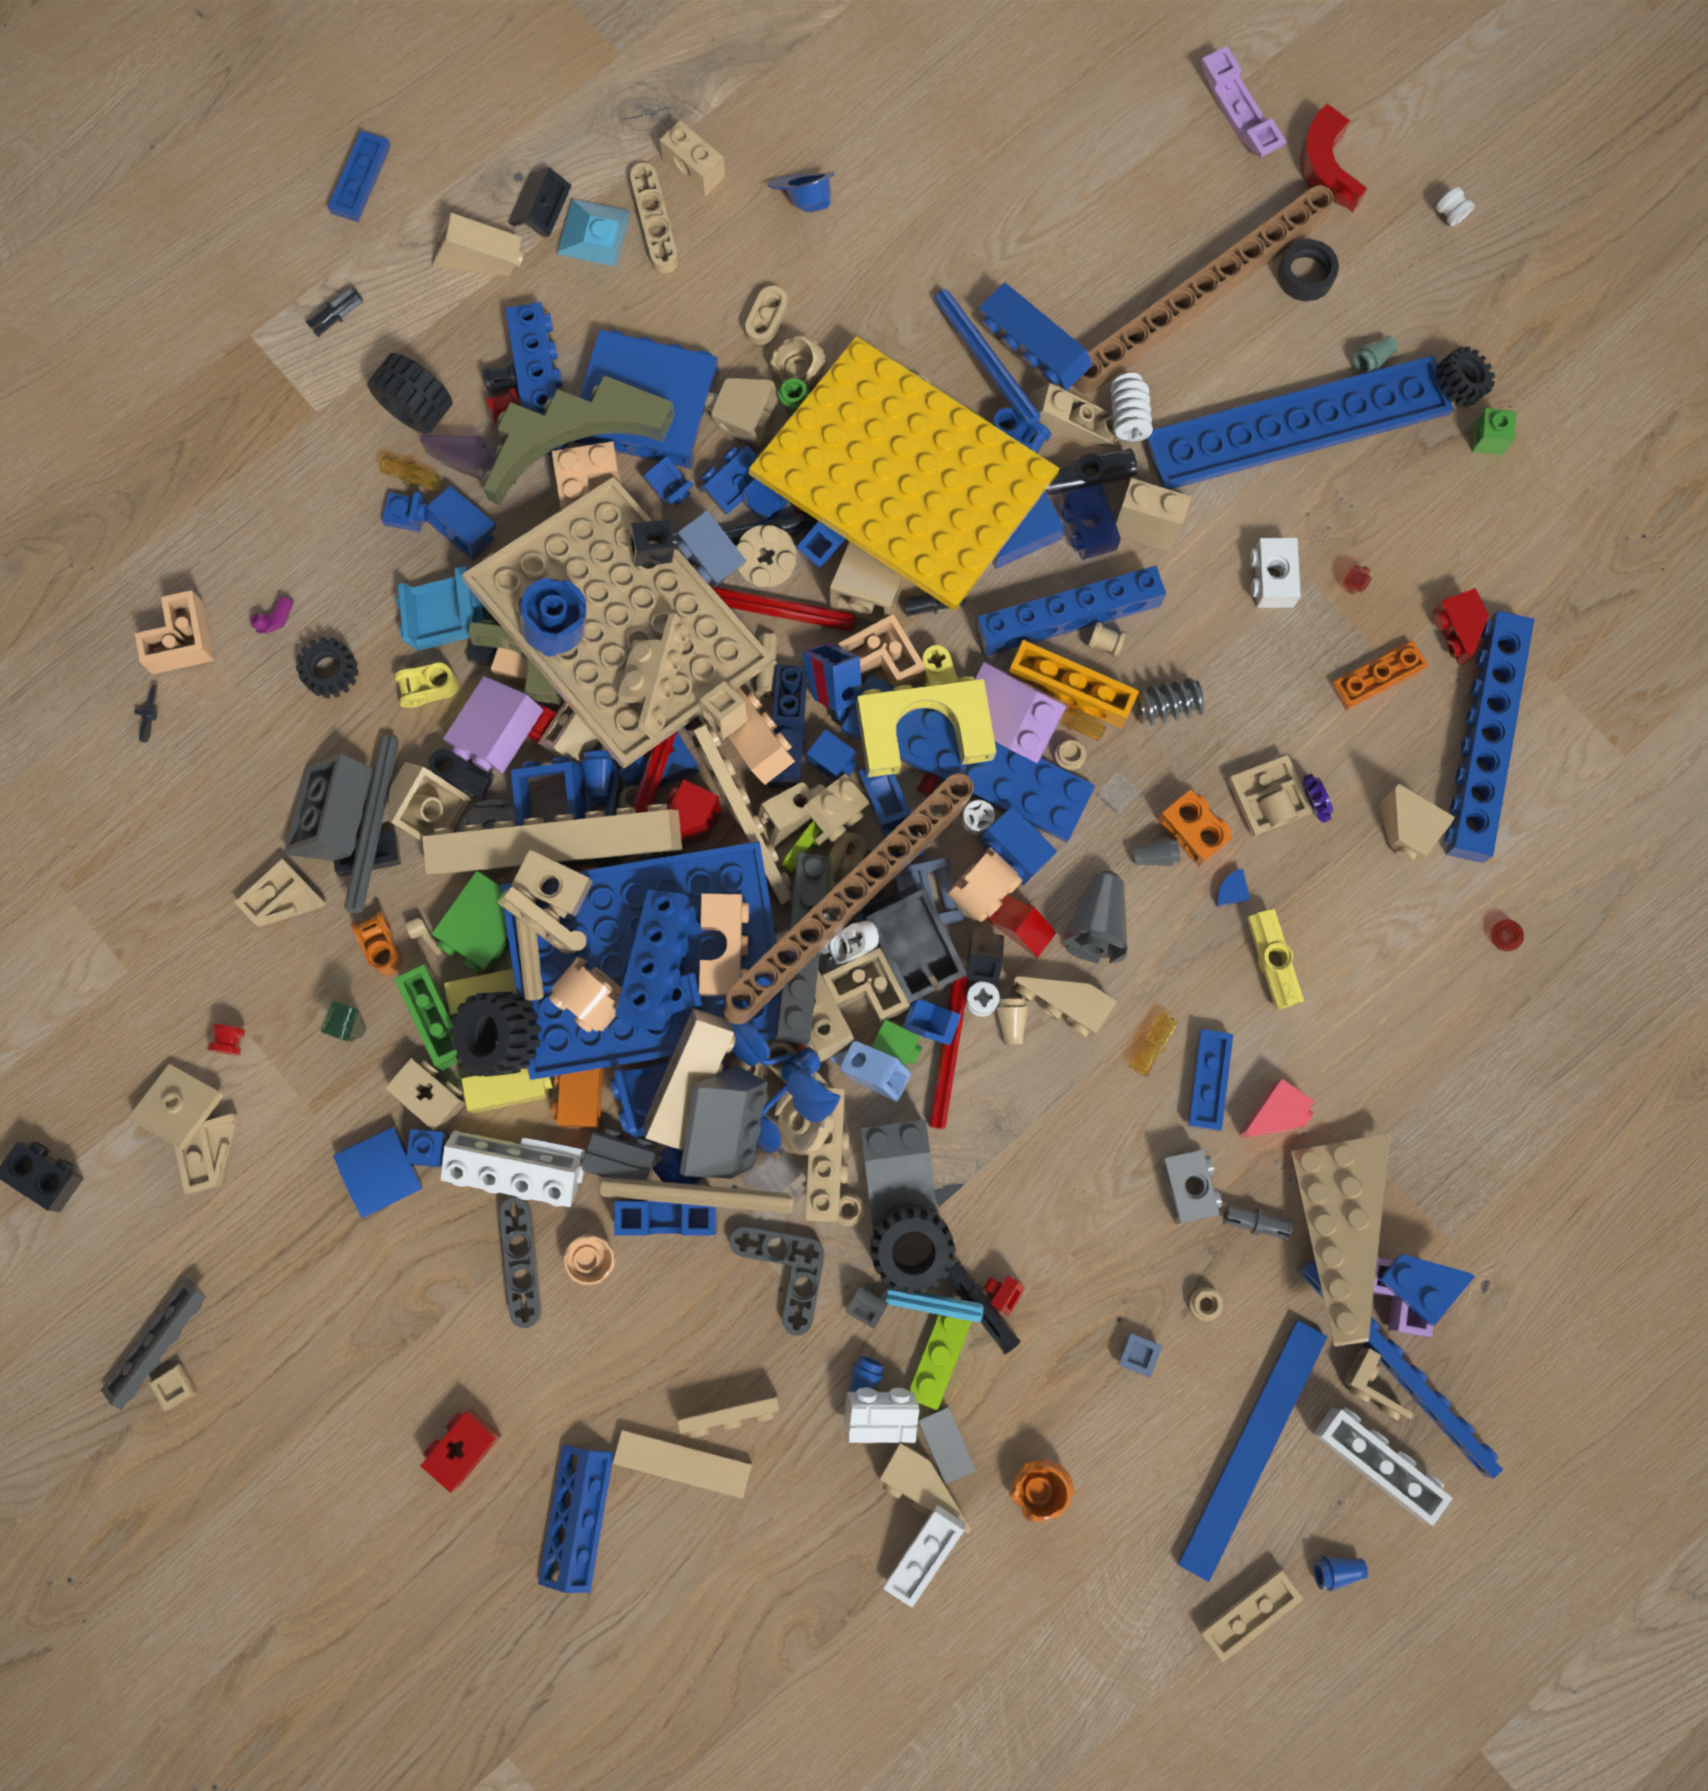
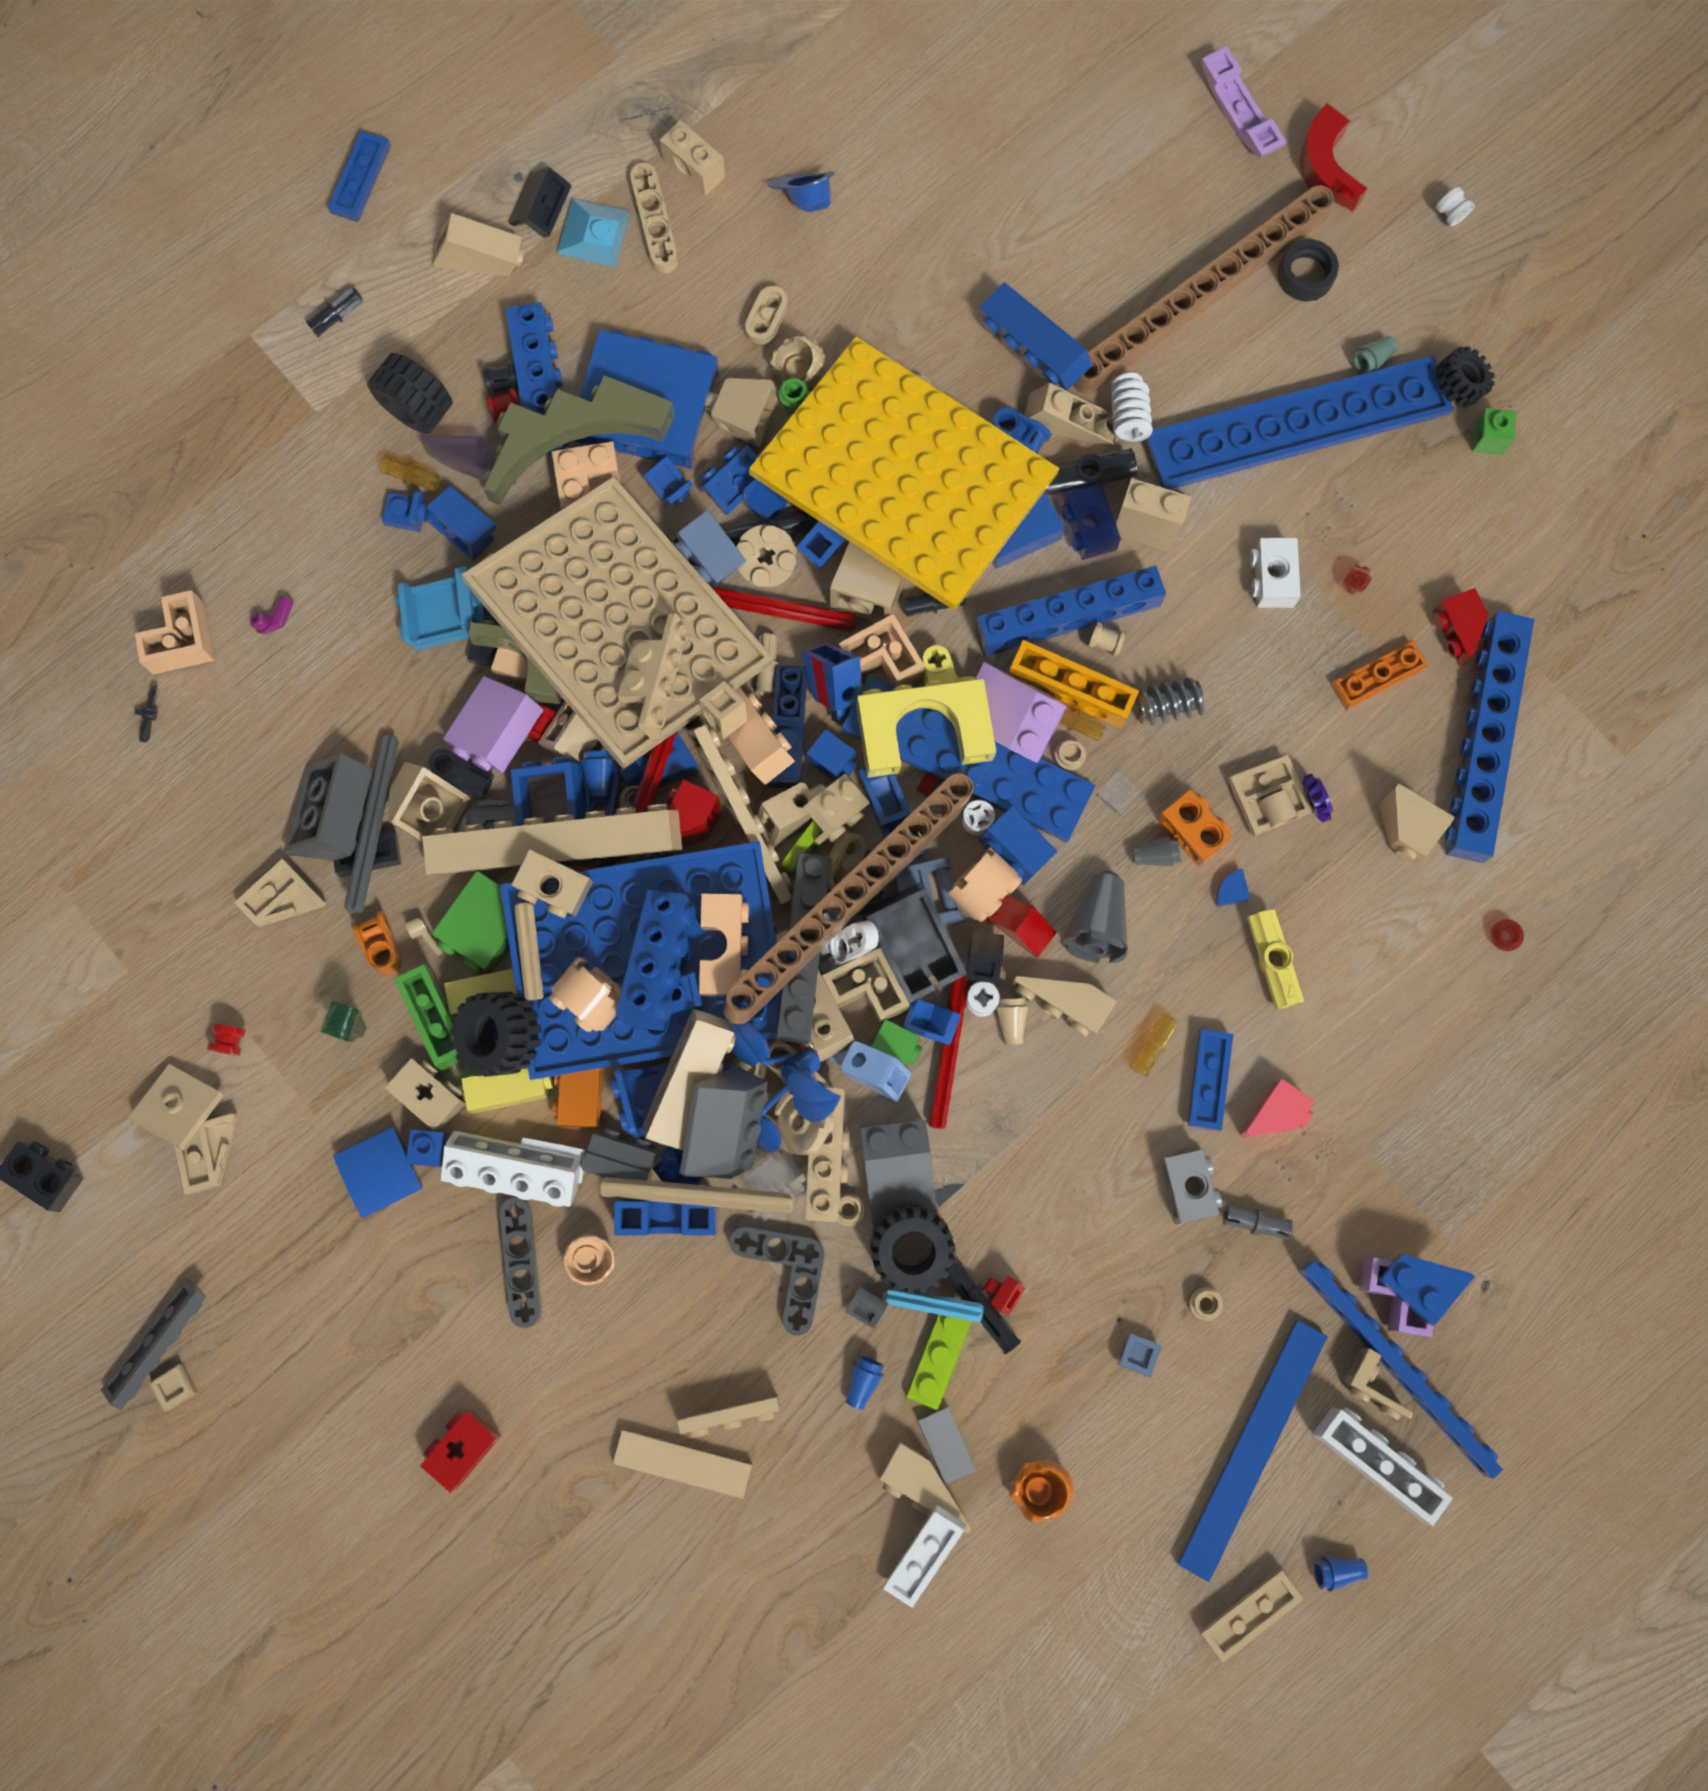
black tyre [296,637,358,699] -> none
light yellow piece [394,662,459,708] -> none
tan plate [496,887,586,955] -> none
blue brick [520,578,587,657] -> none
blue fence [538,1445,614,1593] -> none
black brick [629,519,679,567] -> none
white brick [843,1388,919,1443] -> none
blue axle [934,289,1040,426] -> none
tan wing [1291,1133,1390,1347] -> none

